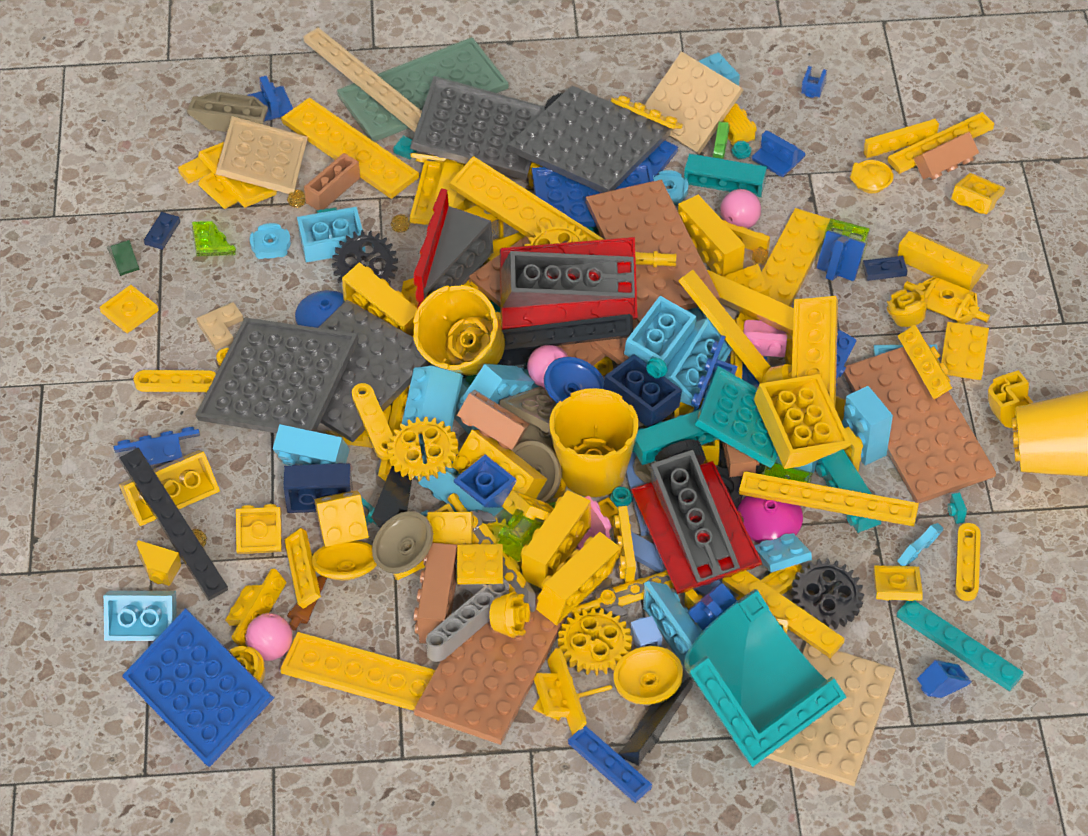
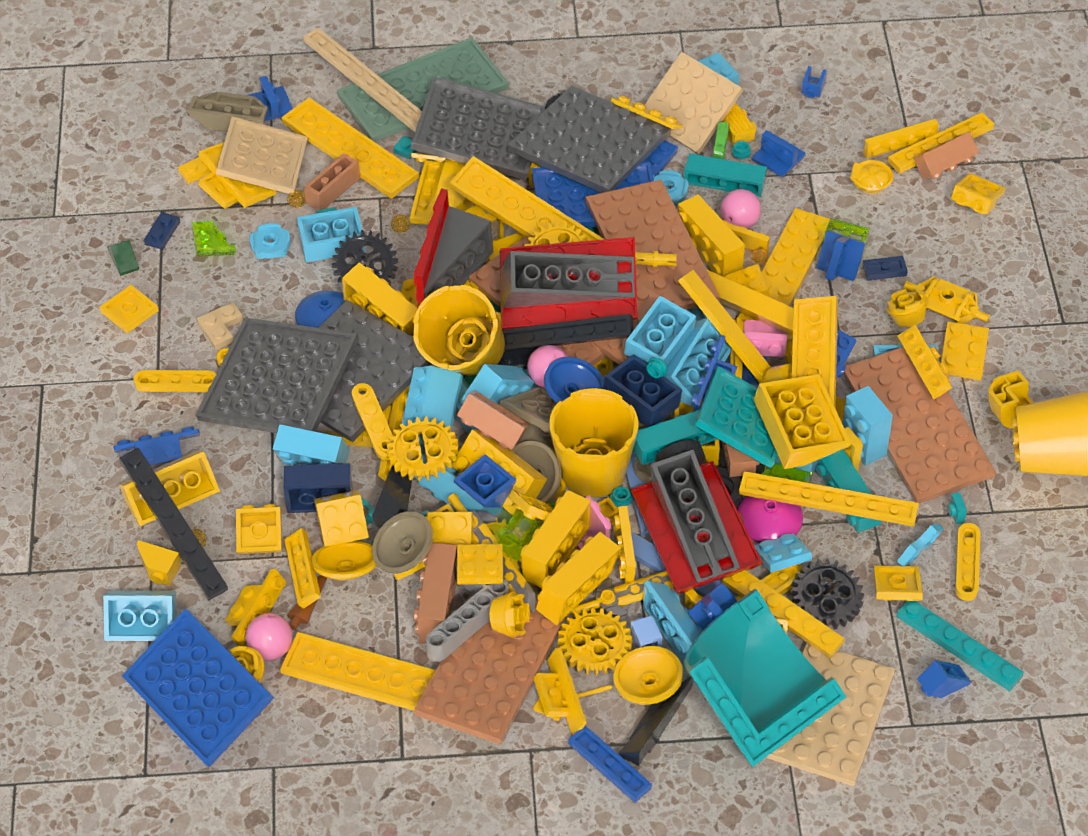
yellow slope [897,231,988,291] -> none

